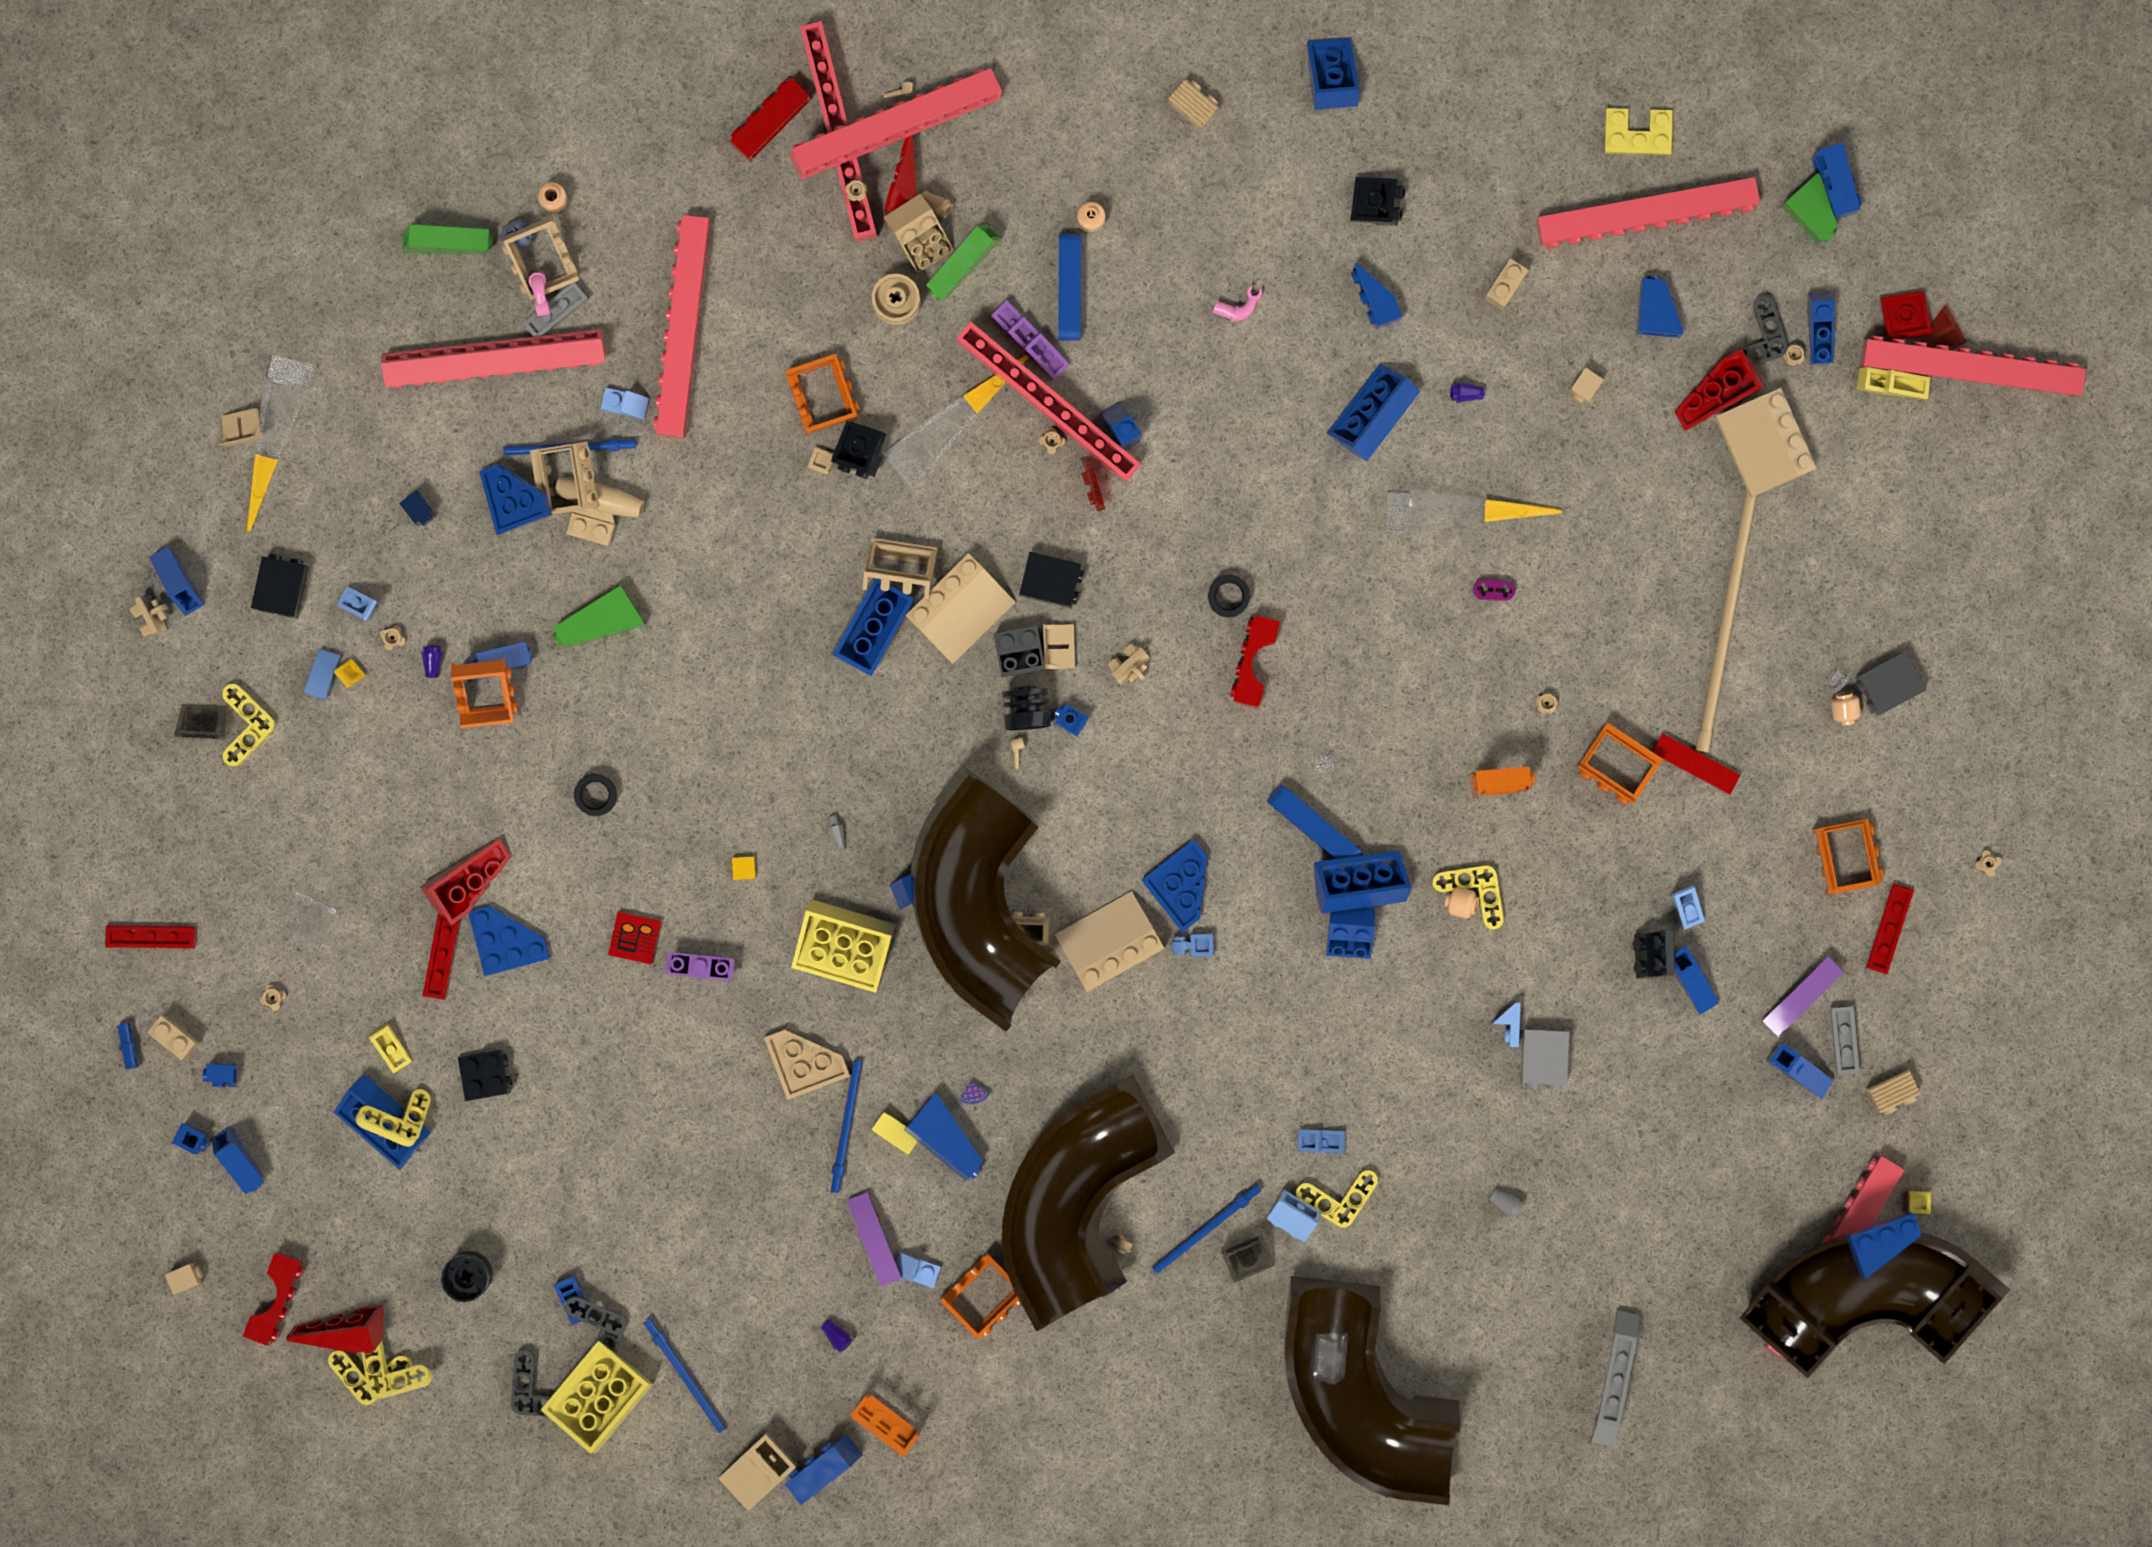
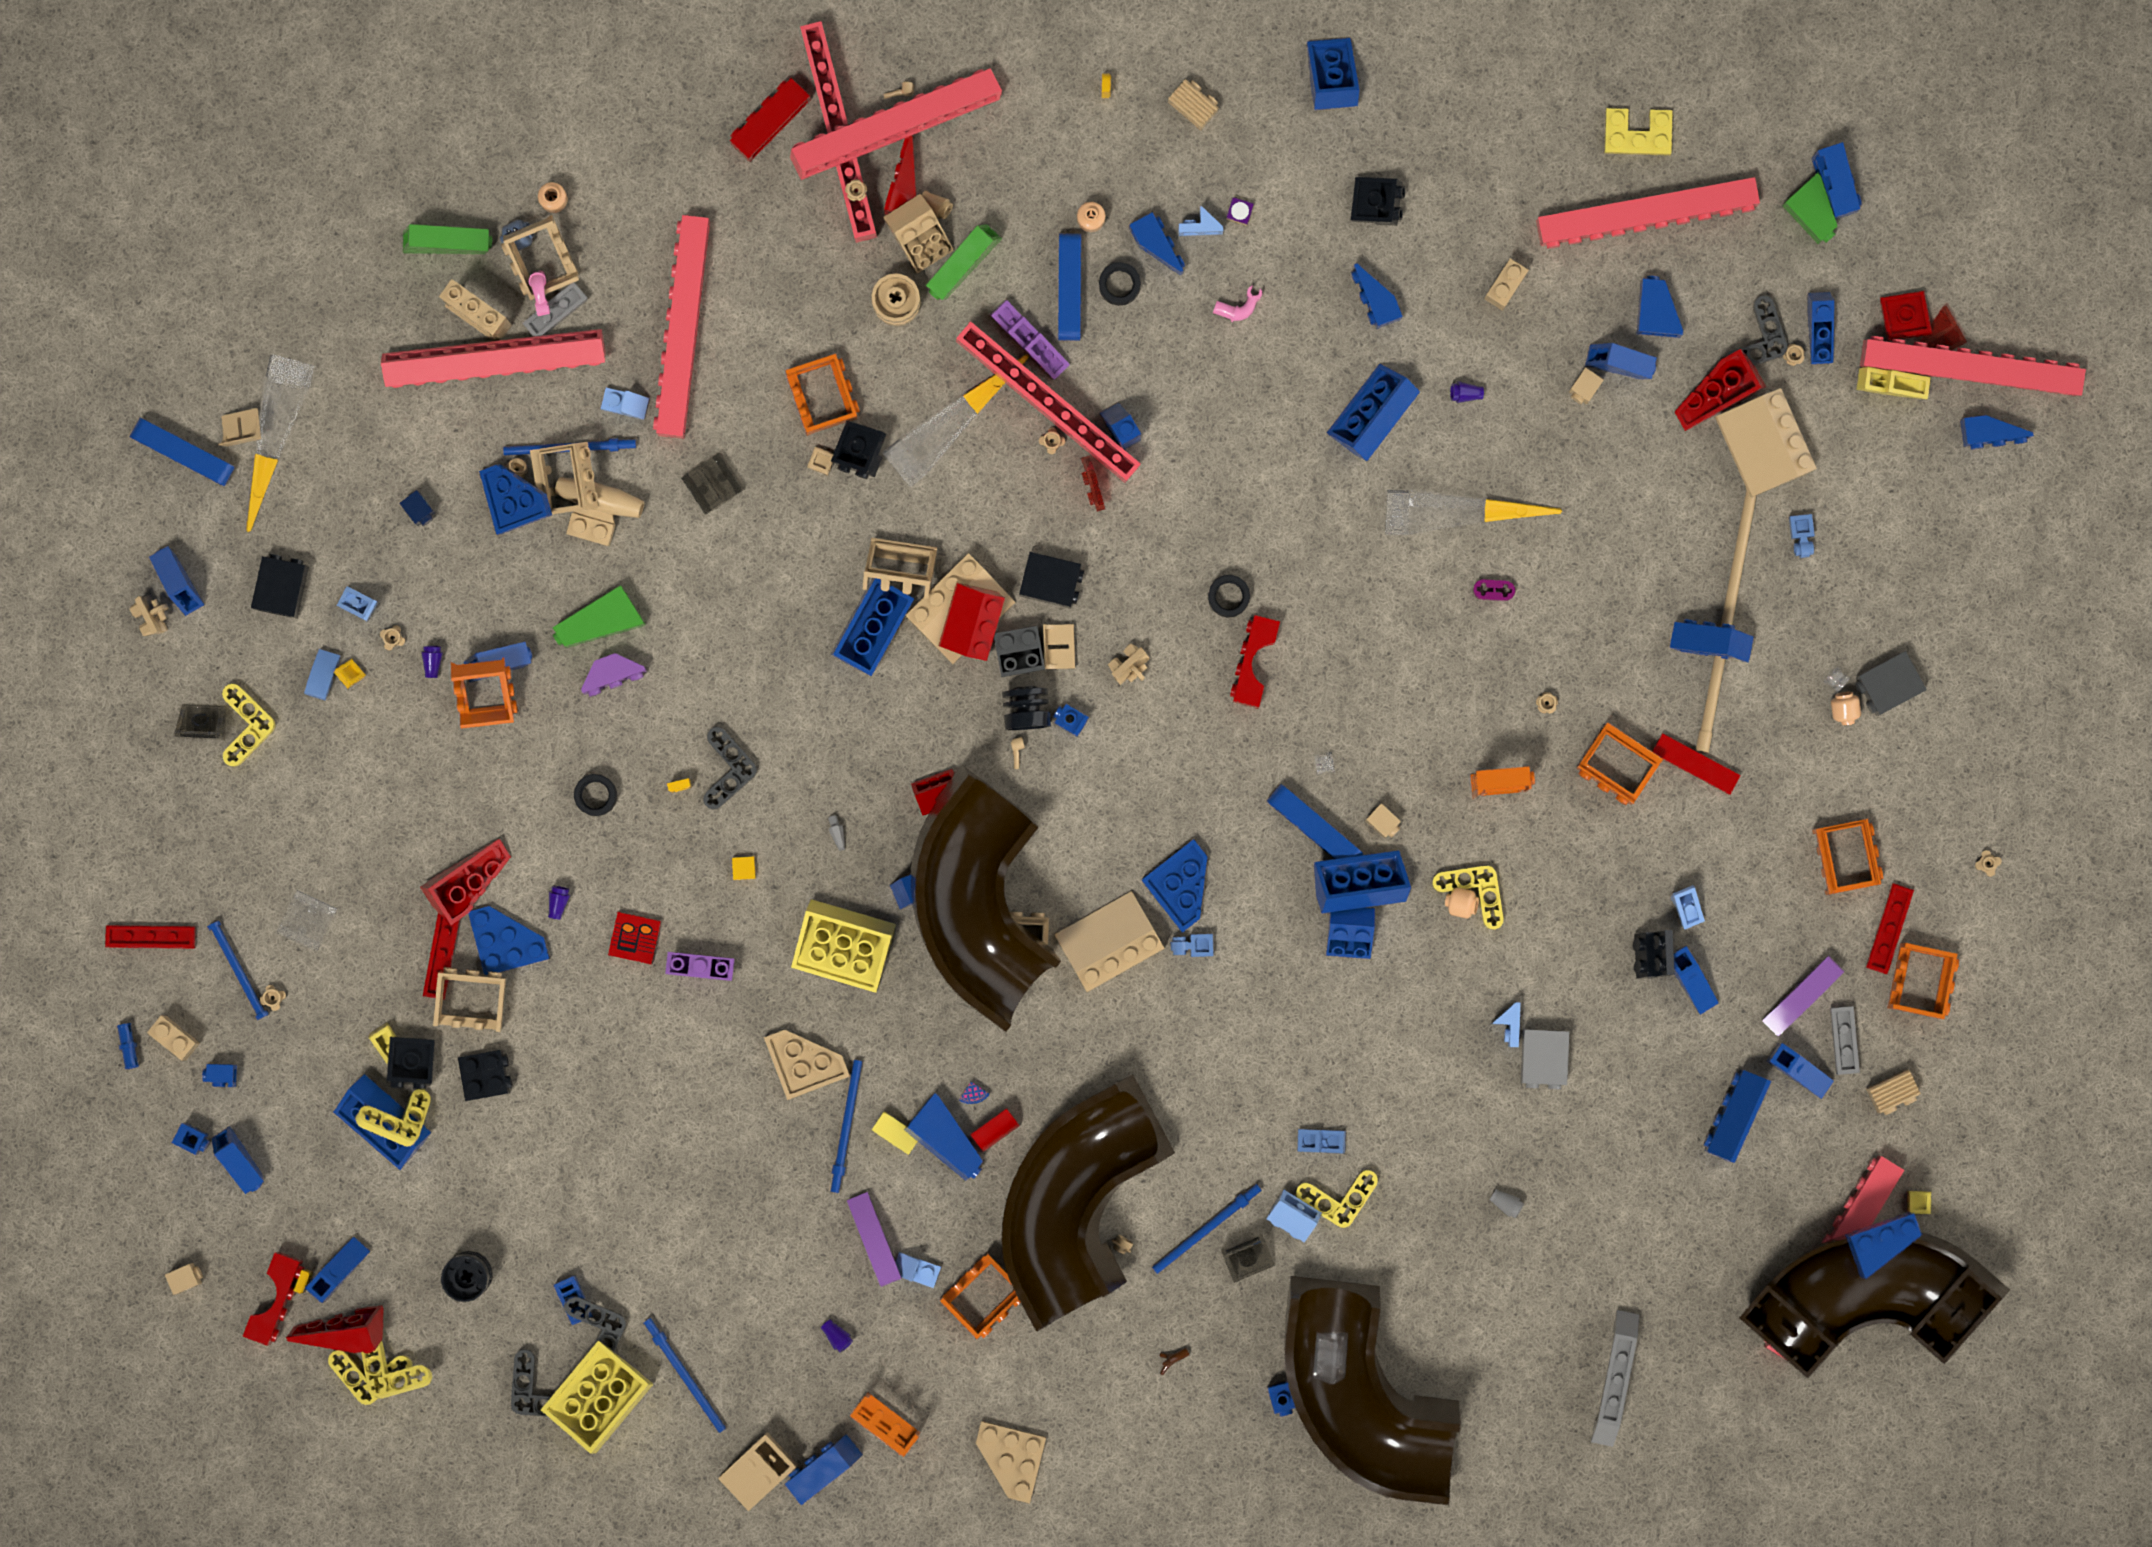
none -> blue beam [129,417,235,487]
none -> blue bar [207,921,269,1021]
none -> yellow tile [294,1269,313,1294]
none -> blue slope [305,1237,371,1303]
none -> black plate [386,1037,435,1090]
none -> tan window [433,967,507,1032]
none -> tan window [439,279,512,341]
none -> tan plate [506,458,528,478]
none -> dark purple cone [548,886,570,920]
none -> medium lavender slope [581,653,647,697]
none -> yellow tile [667,778,692,793]
none -> clear smoke slope [681,453,745,515]
none -> dark grey beam [703,727,757,810]
none -> red brick [911,769,955,816]
none -> red slope [938,582,1005,661]
none -> red brick [971,1108,1020,1152]
none -> tan plate [976,1421,1046,1503]
none -> black tyre [1099,262,1141,306]
none -> yellow tile [1102,73,1111,98]
none -> blue slope [1129,212,1185,275]
none -> reddish brown bar [1159,1348,1190,1375]
none -> light blue slope [1178,206,1223,236]
none -> tile [1226,197,1254,226]
none -> blue brick [1267,1381,1295,1417]
none -> tan brick [1365,803,1401,839]
none -> blue slope [1585,343,1657,380]
none -> blue wedge [1670,619,1754,663]
none -> blue slope [1703,1070,1771,1163]
none -> medium blue plate [1789,514,1815,558]
none -> orange window [1887,943,1959,1019]
none -> blue slope [1960,415,2034,450]

